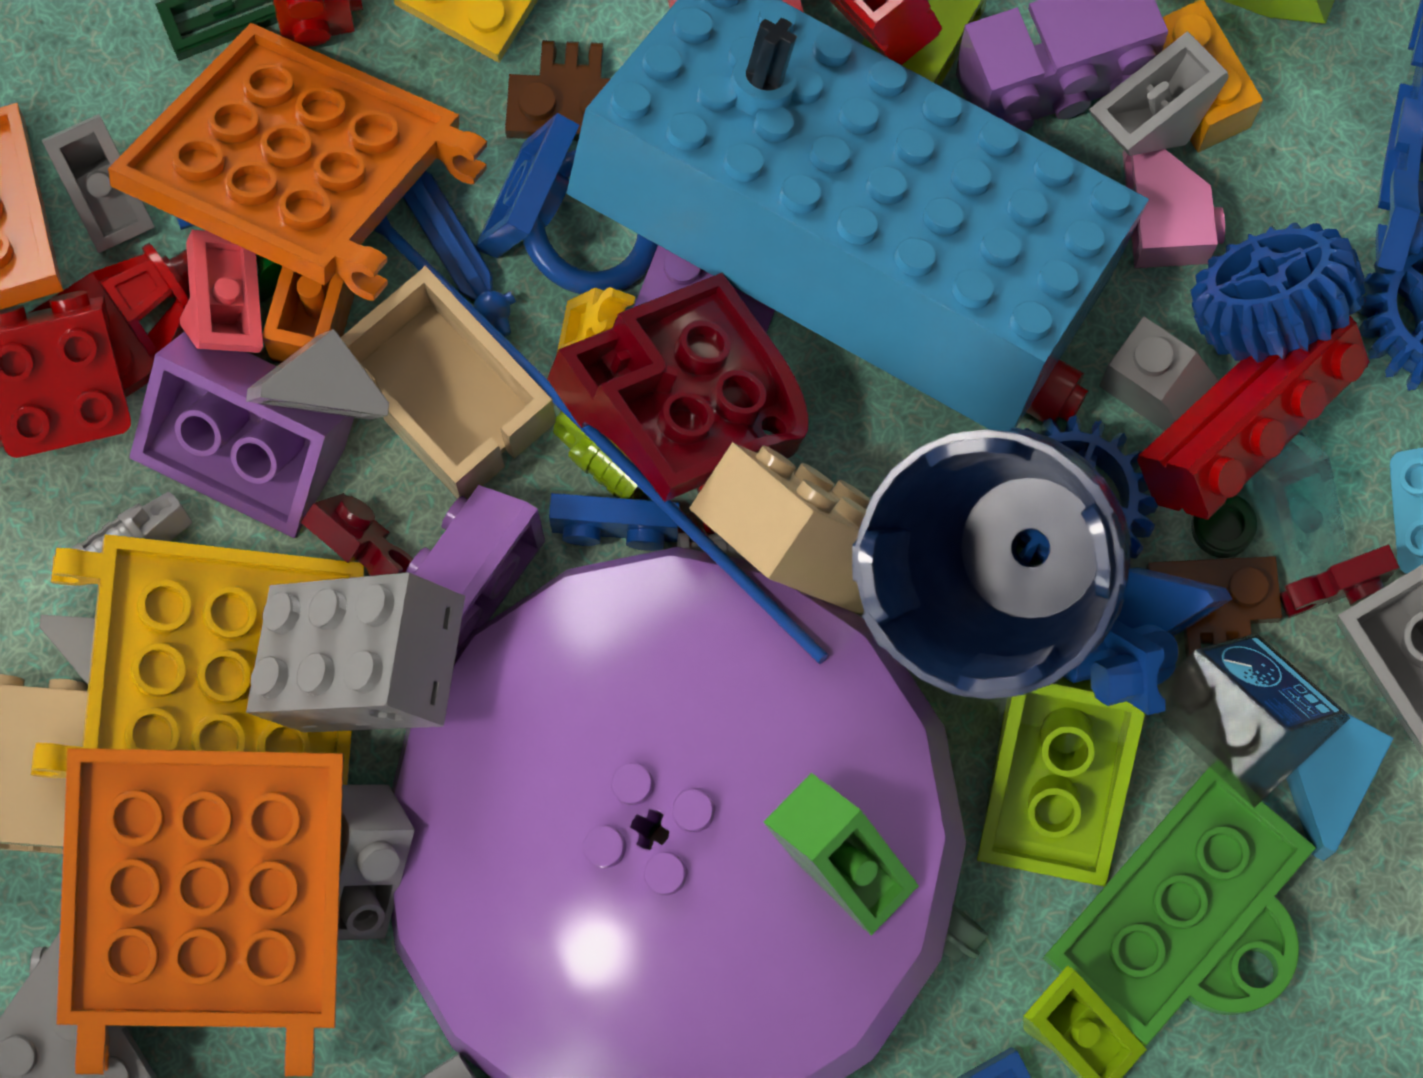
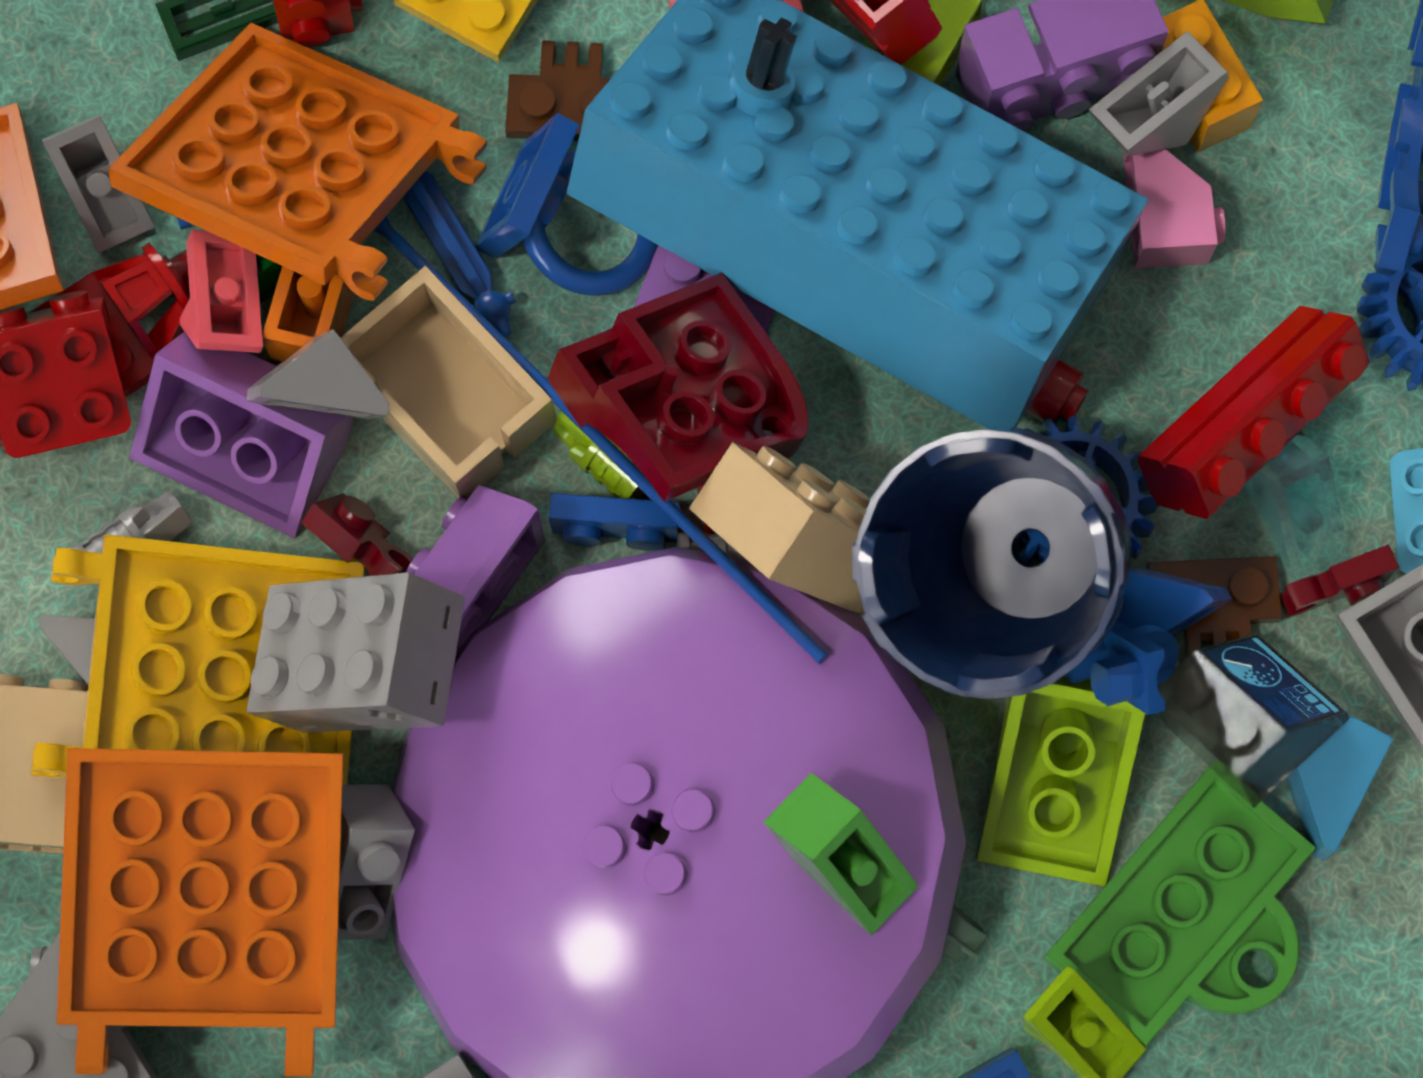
yellow plate [556,287,635,355] -> none
light grey slope [1099,316,1219,431] -> none
blue gear [1190,222,1366,363] -> none
dark green tile [1191,495,1257,558] -> none

